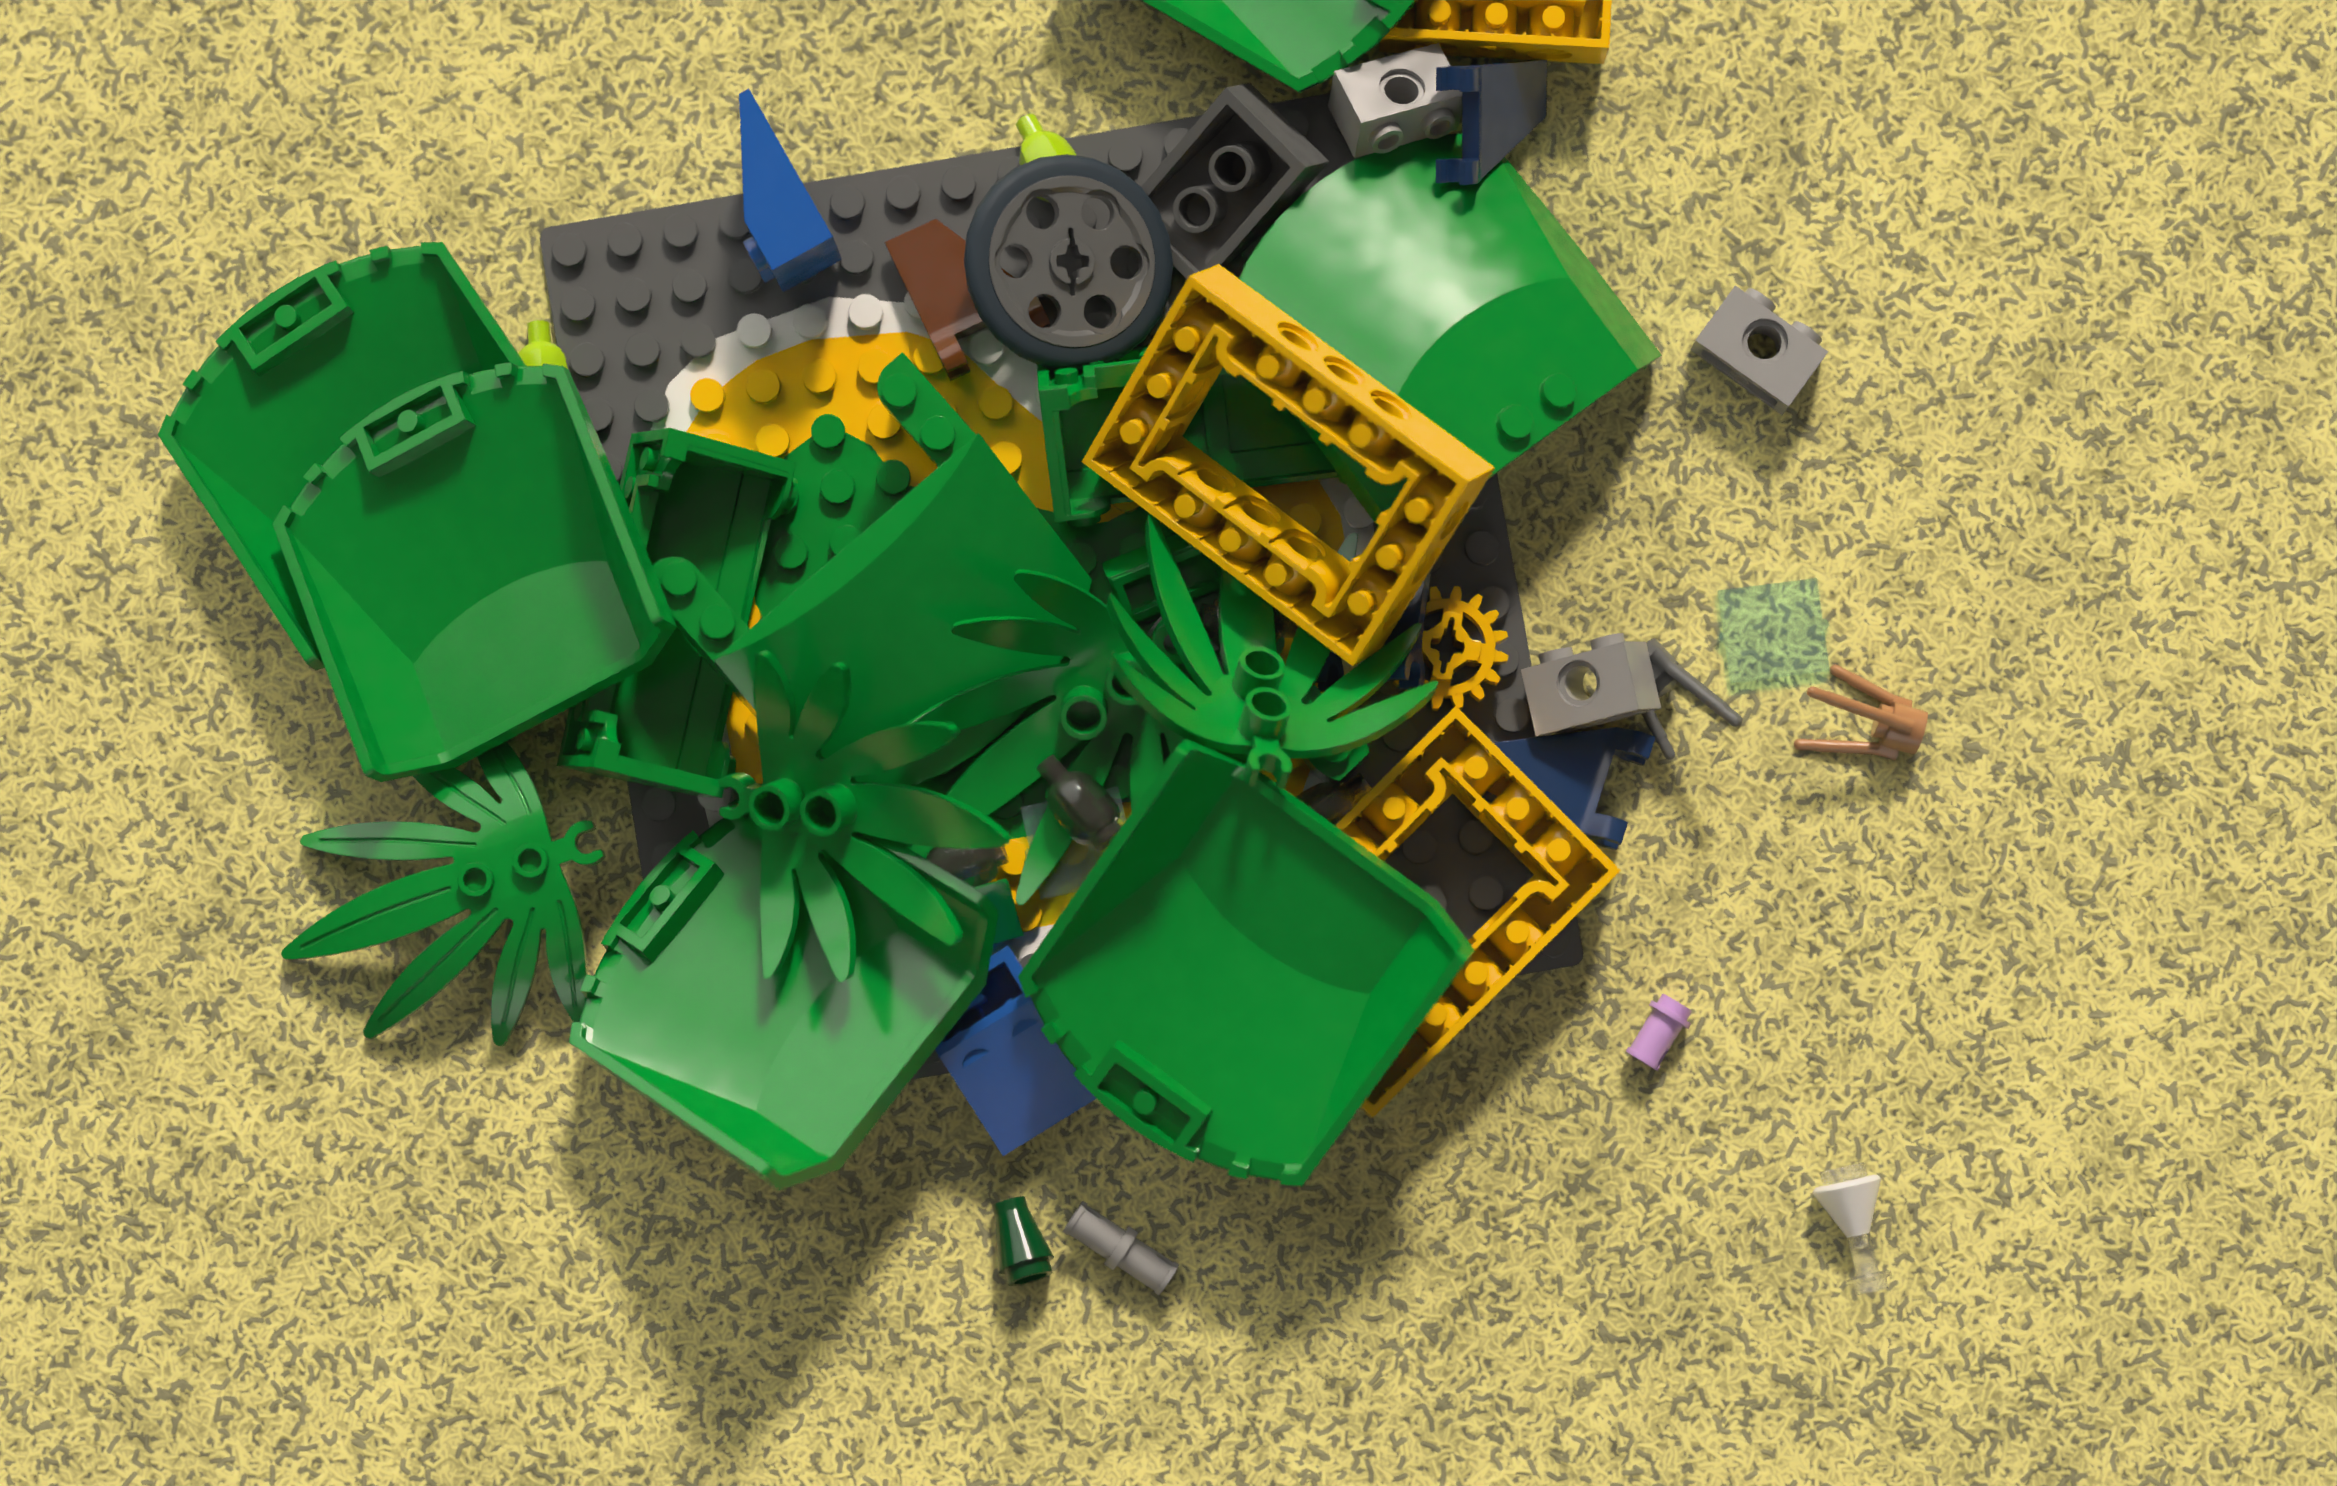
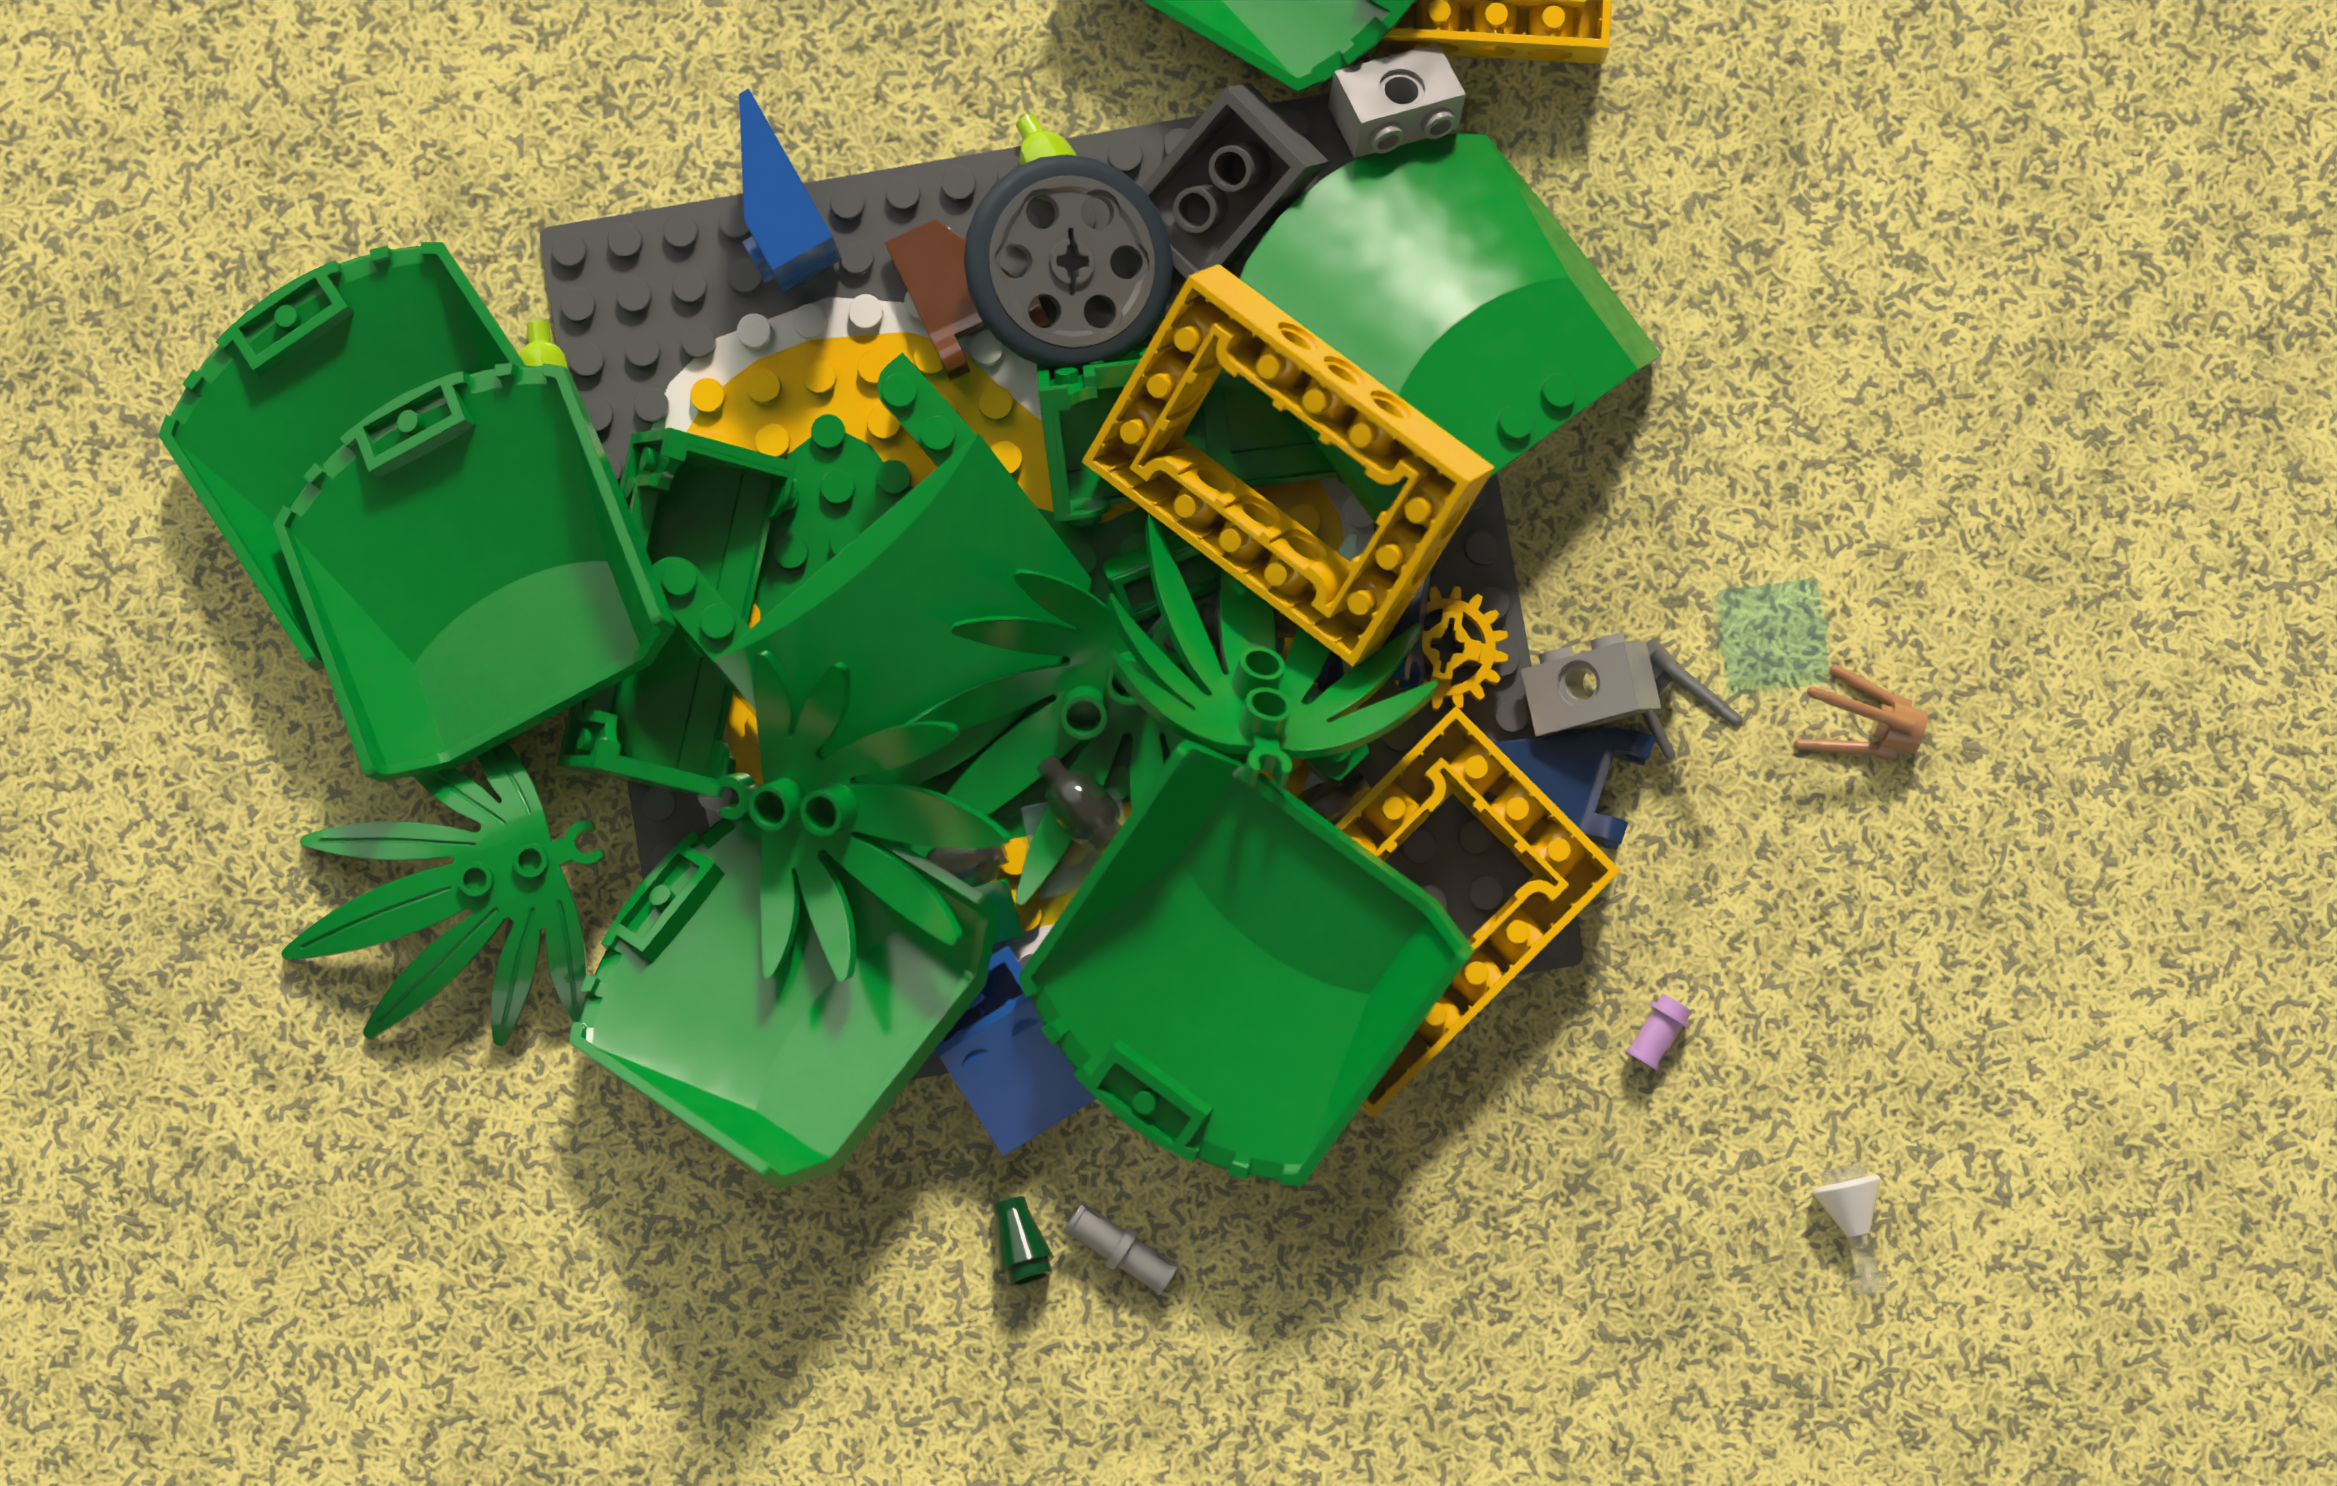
dark blue flag [1436,60,1547,185] -> none
light grey brick [1690,286,1828,415] -> none

